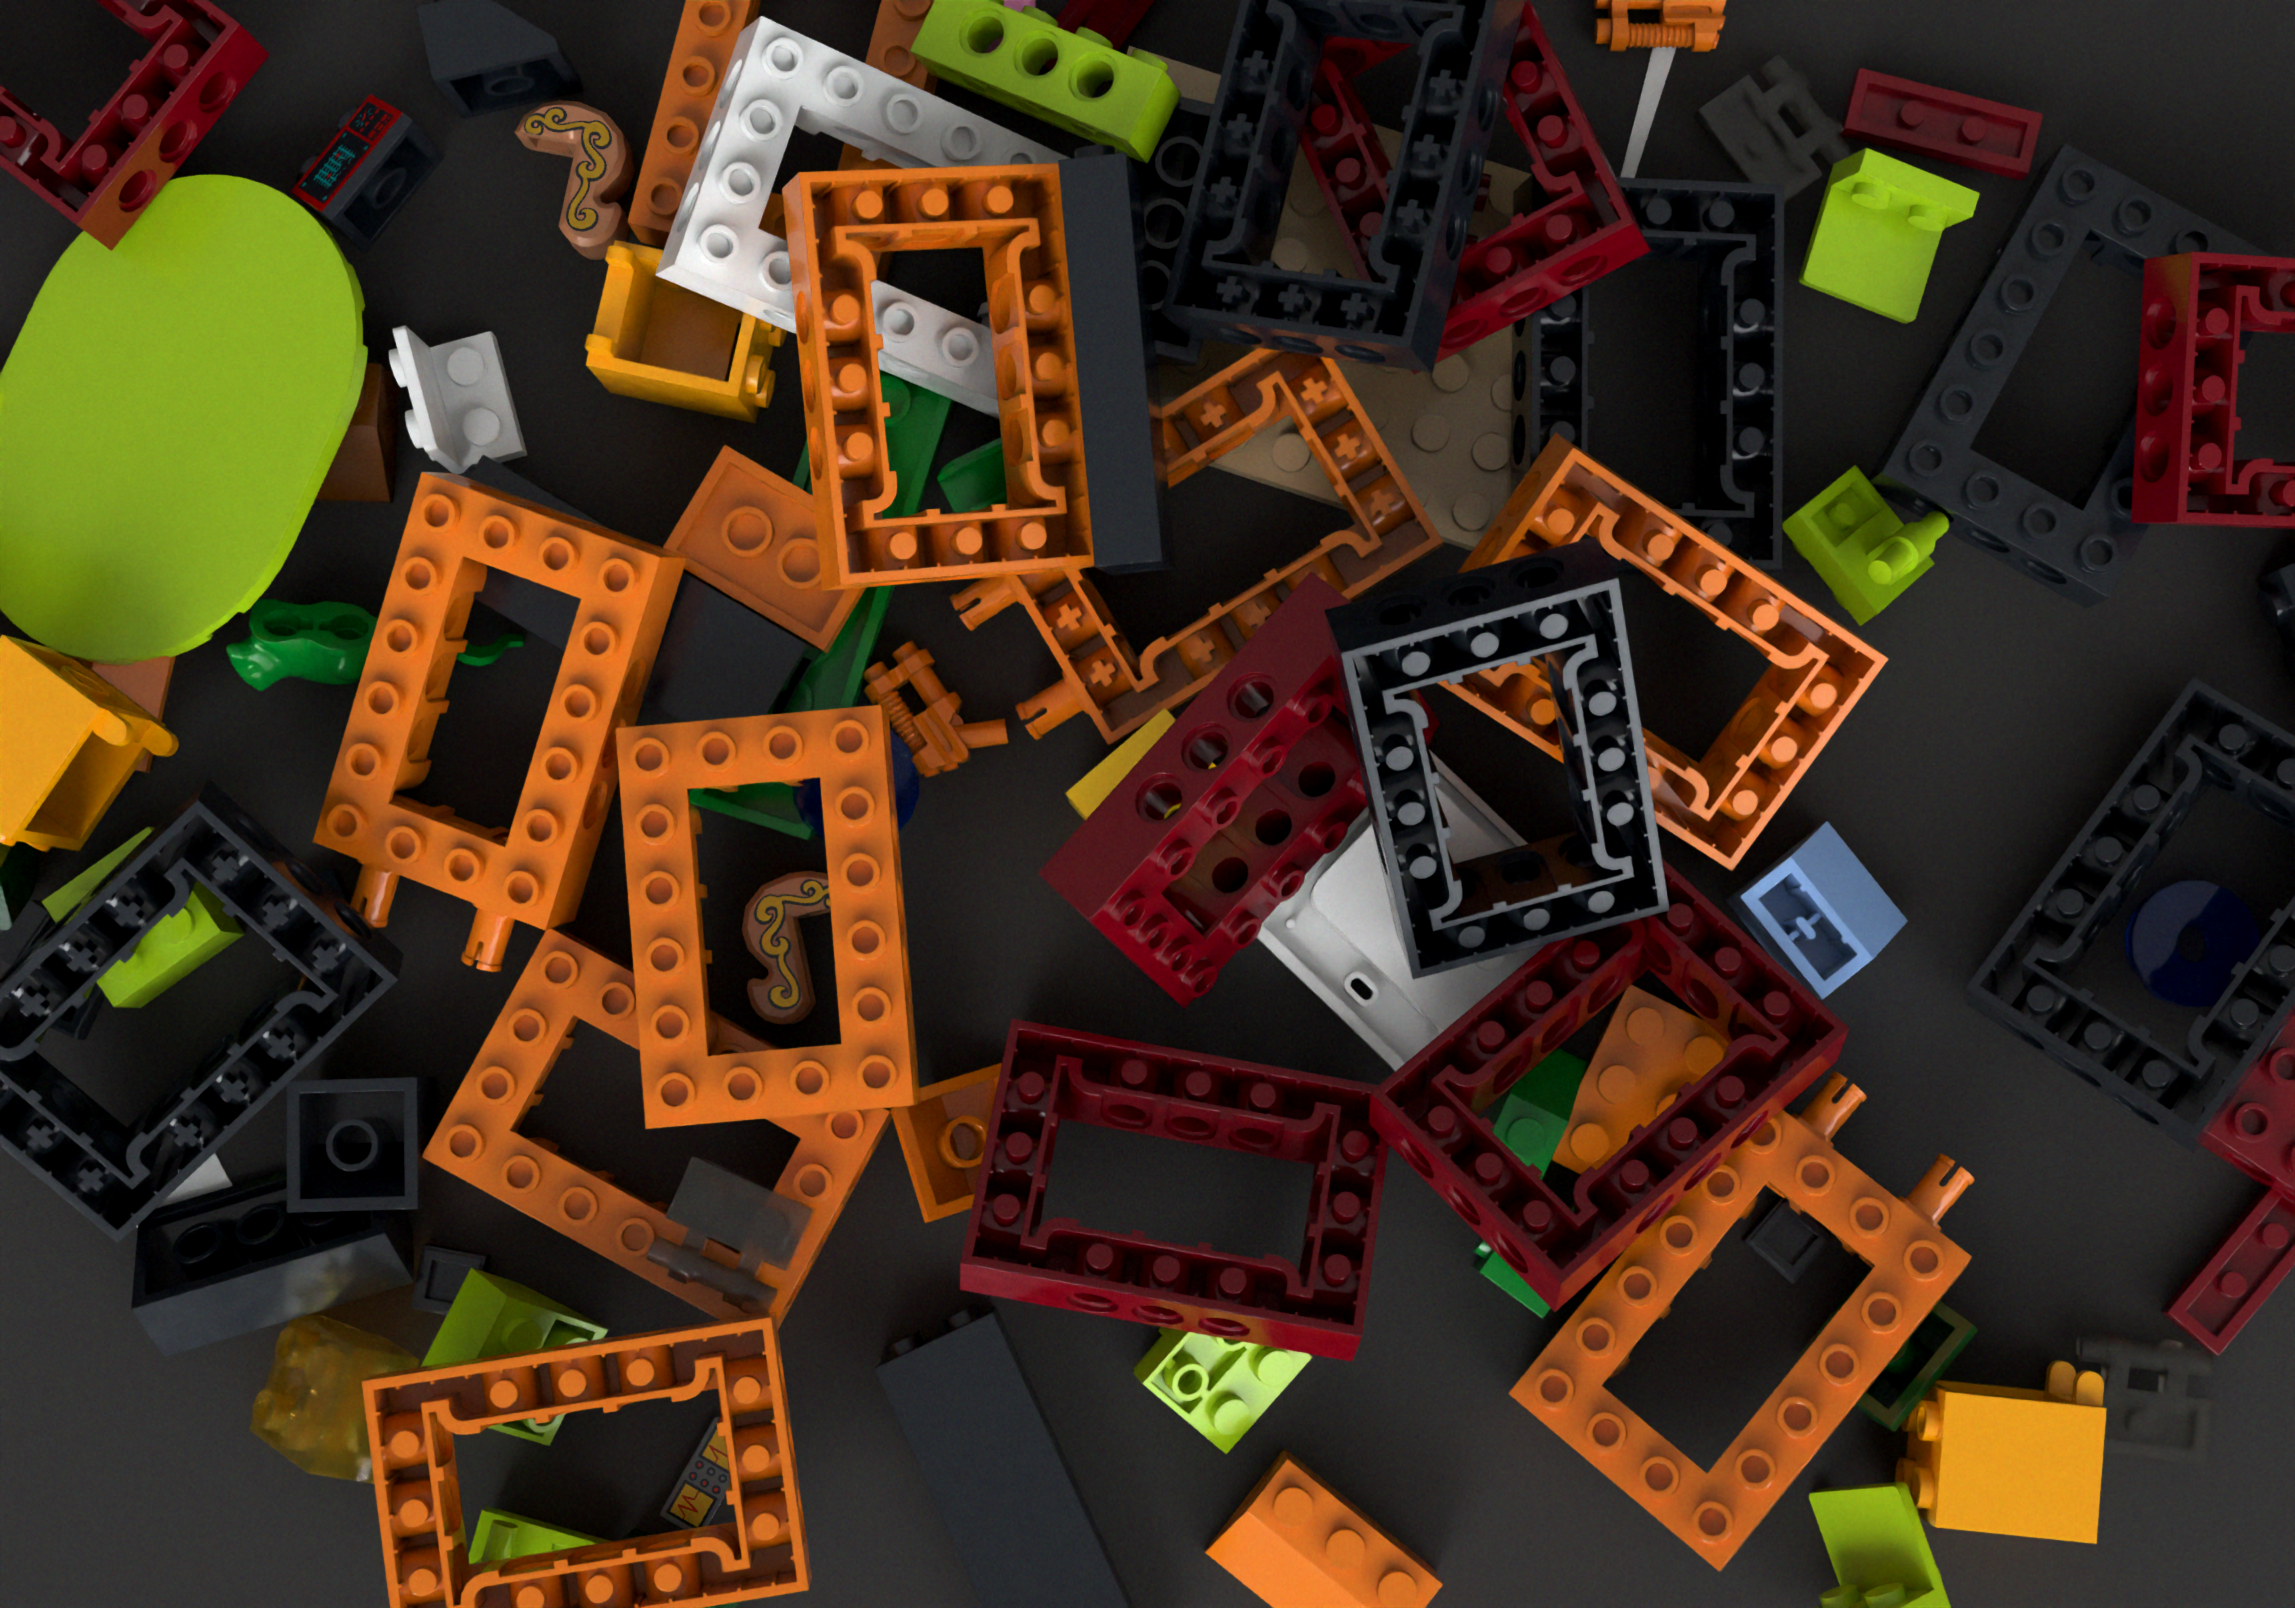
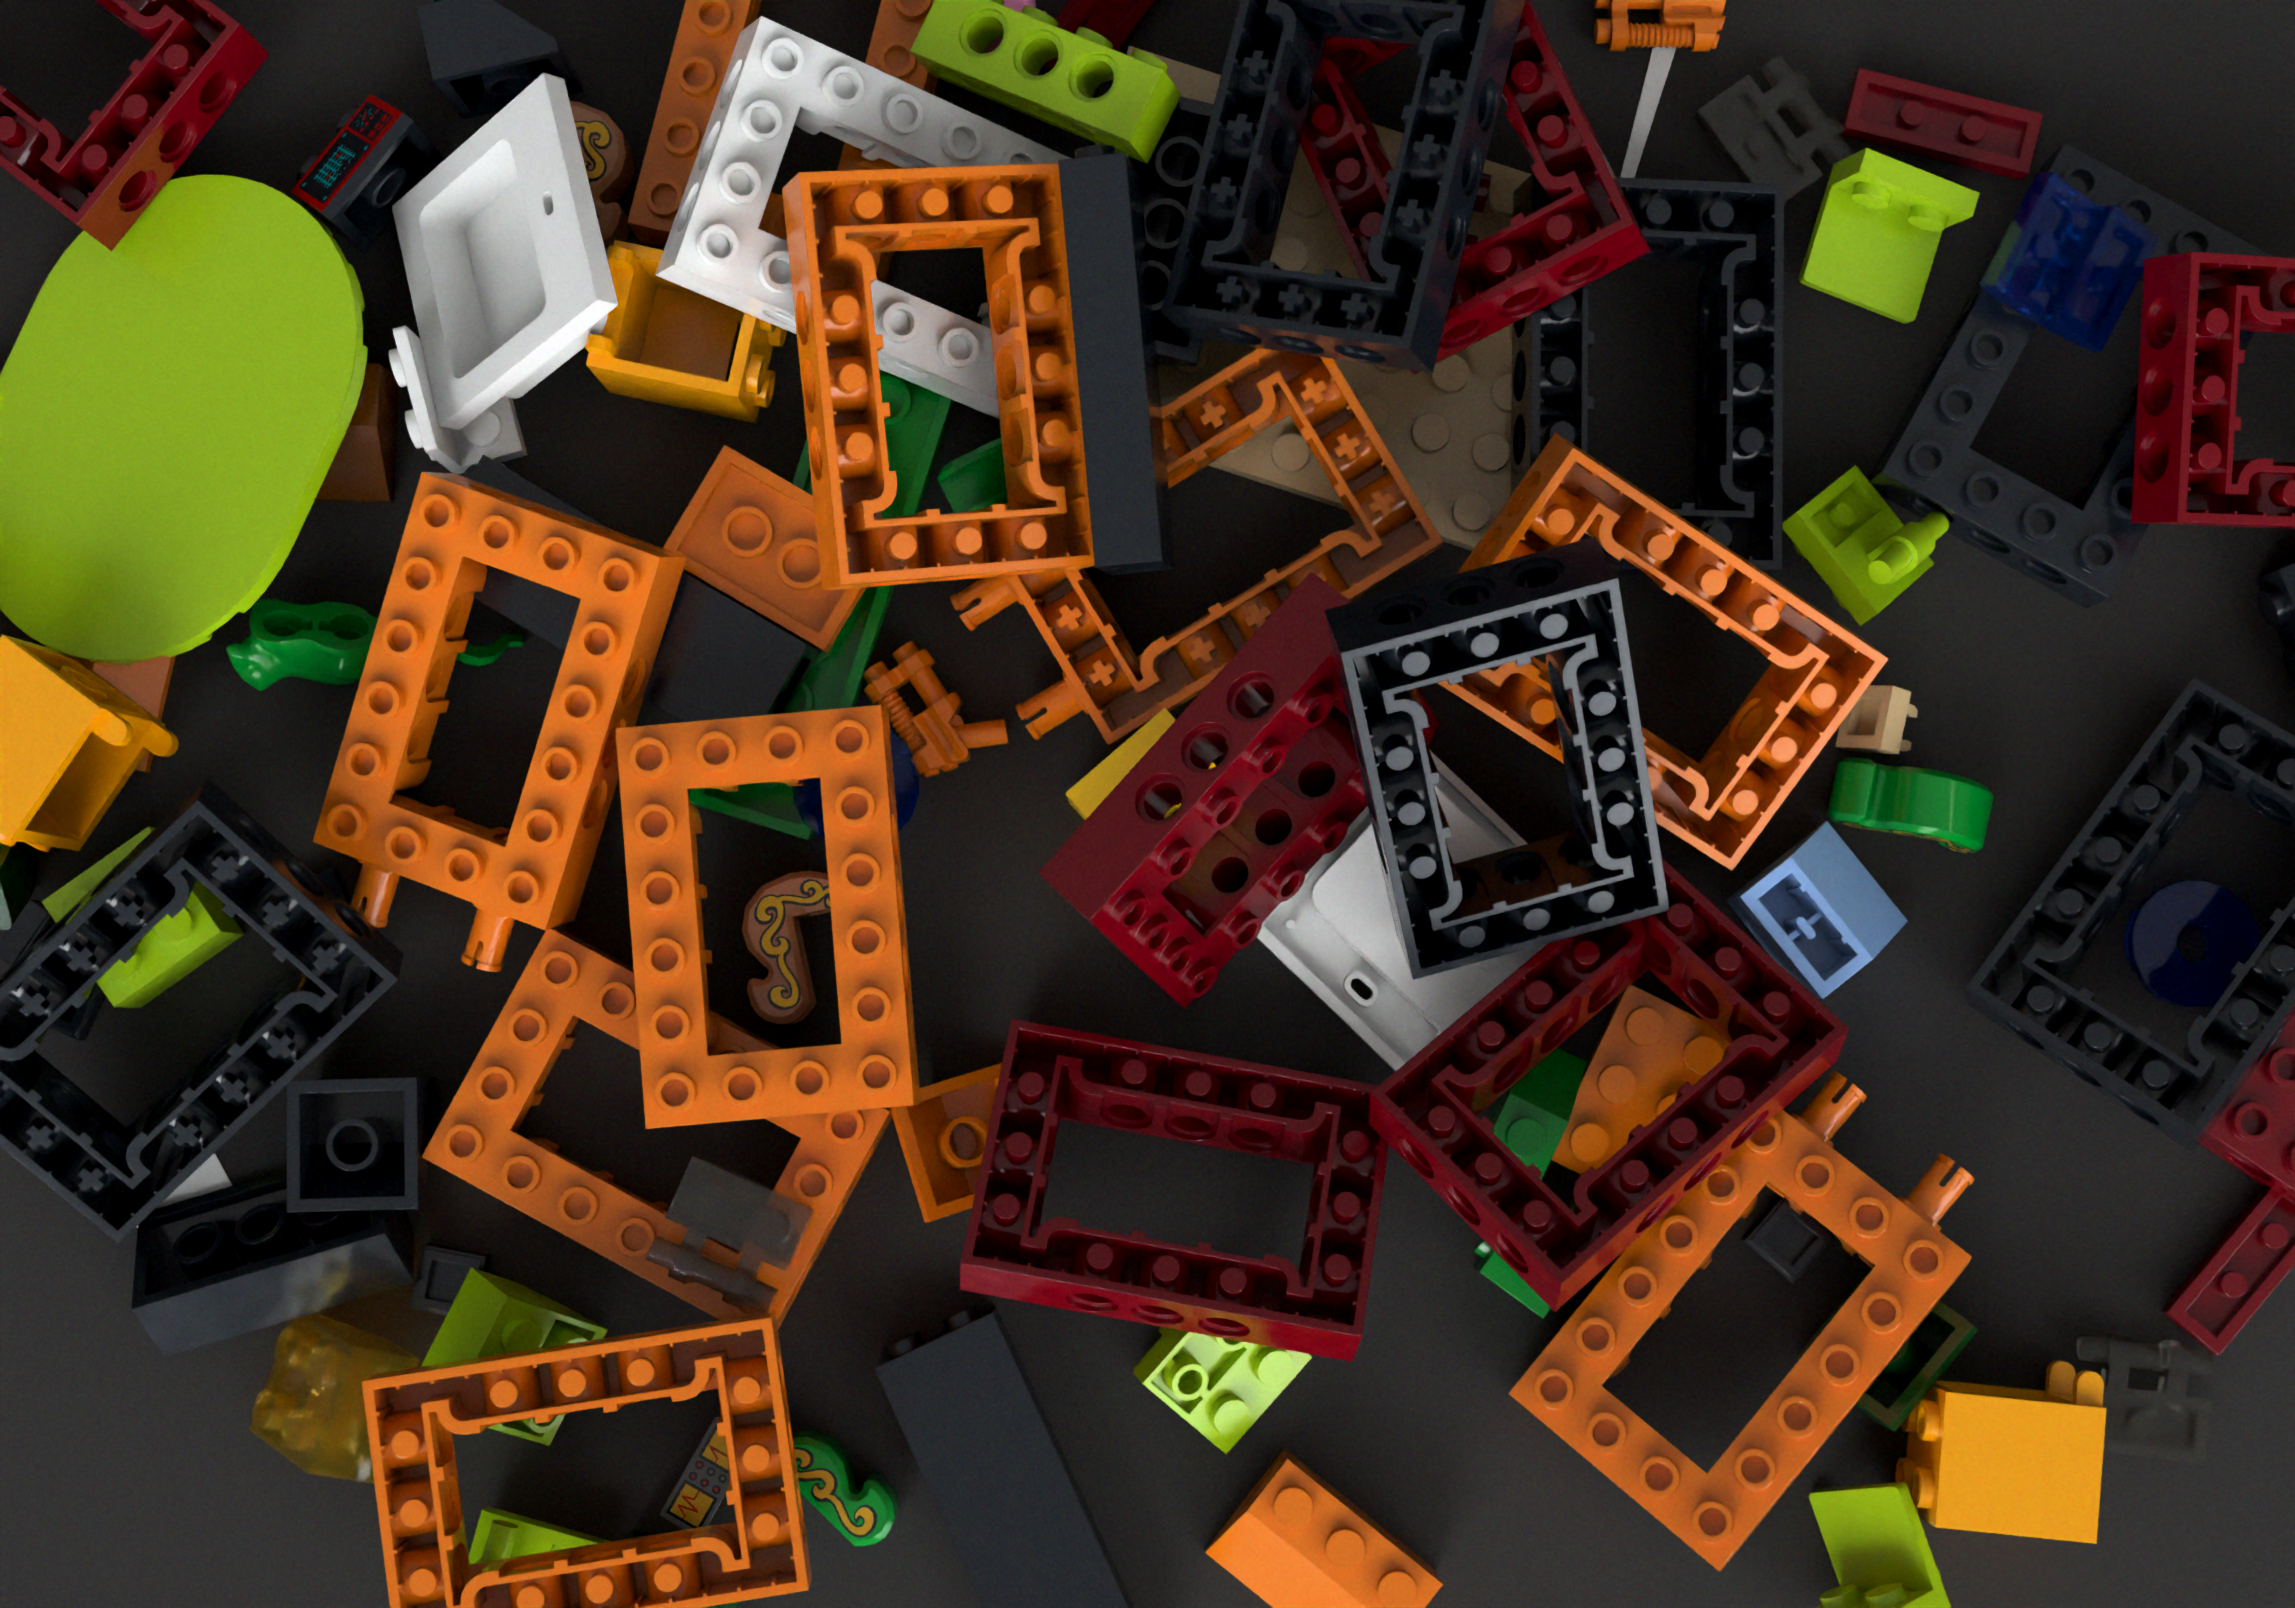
none -> white piece [392,72,618,430]
none -> green animal [792,1430,899,1546]
none -> green animal [1827,757,1994,853]
none -> tan tile [1835,685,1918,754]
none -> clear blue slope [1979,172,2159,352]

